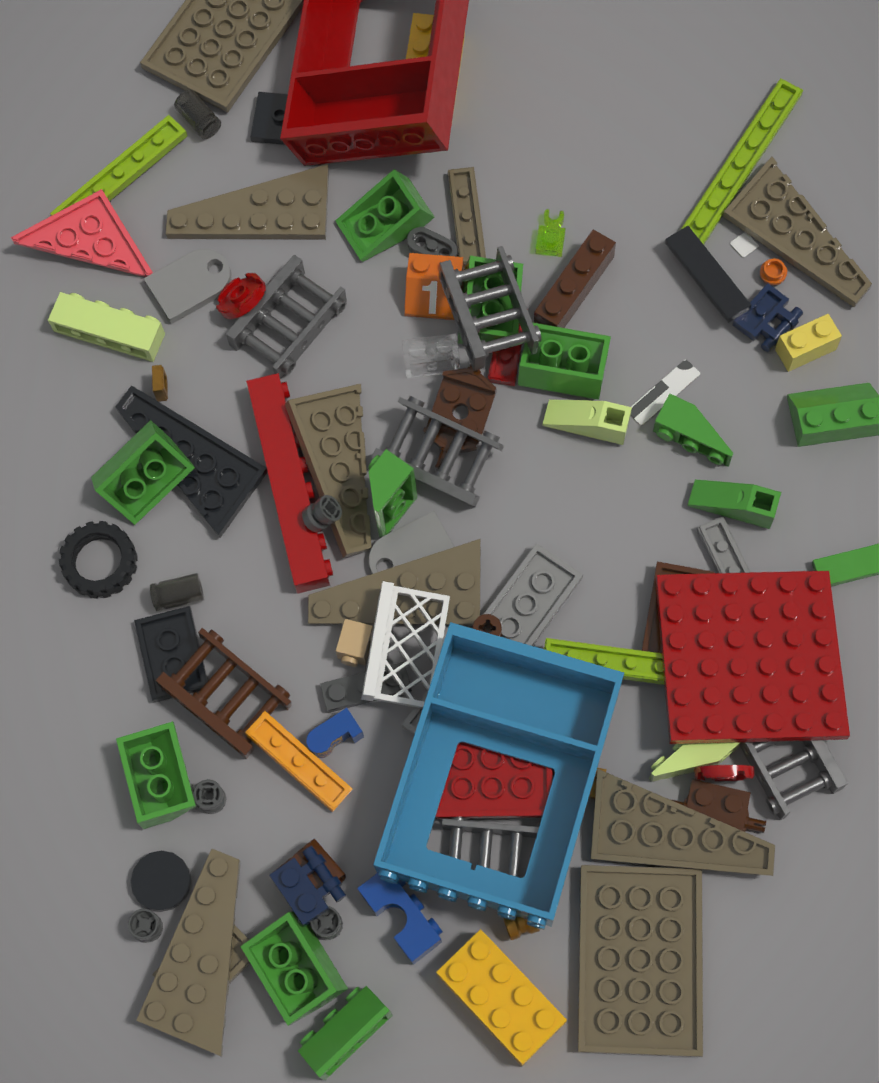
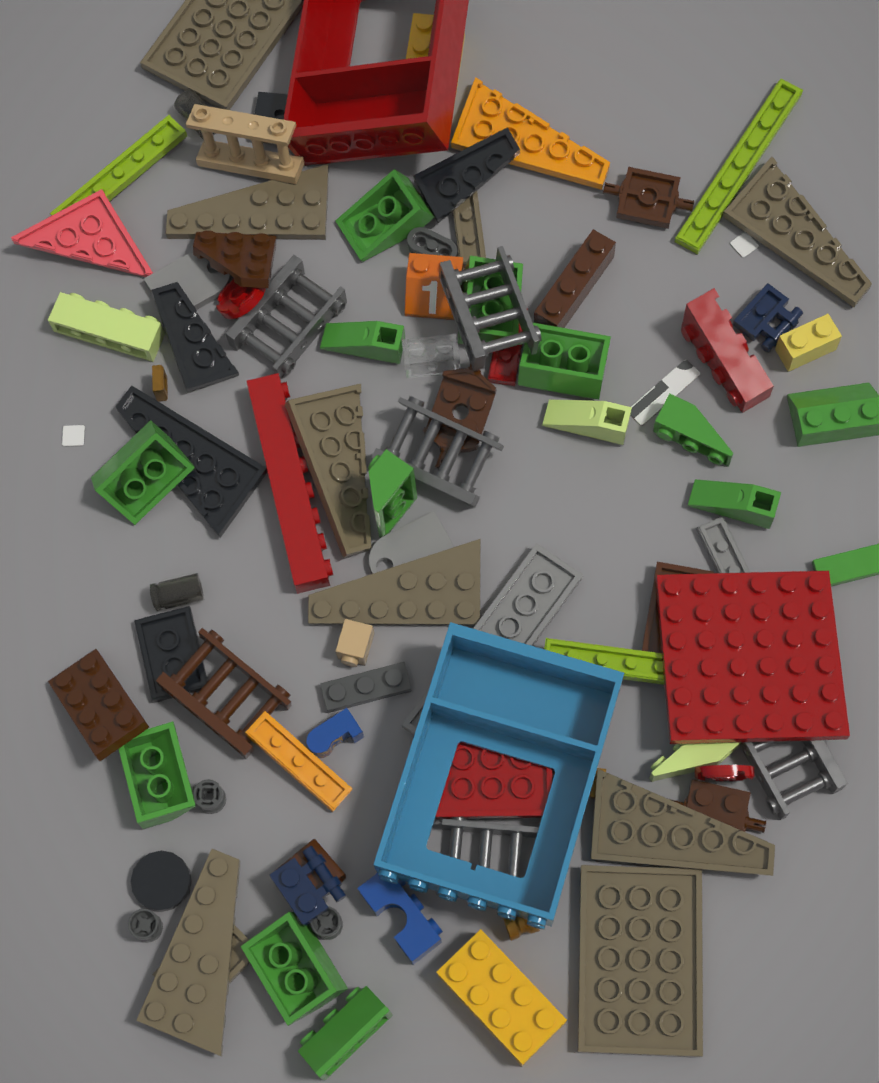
black tyre [59,521,138,599] -> none
dark grey wheel [302,495,342,532] -> none
white fence [361,581,450,709] -> none
reddish brown wheel [473,614,502,637] -> none
clear neon green plate [535,209,566,257] -> none
black tile [665,226,751,323] -> none
orange plate [760,258,787,285] -> none
none -> reddish brown plate [48,649,149,761]
none -> white sticker [62,425,85,446]
none -> black wing [152,282,239,392]
none -> tan fence [186,104,304,184]
none -> reddish brown plate [193,231,276,288]
none -> bright green slope [320,321,406,364]
none -> black wing [413,127,520,223]
none -> light orange wing [451,77,610,190]
none -> reddish brown plate [603,167,694,229]
none -> wedge [681,288,774,413]

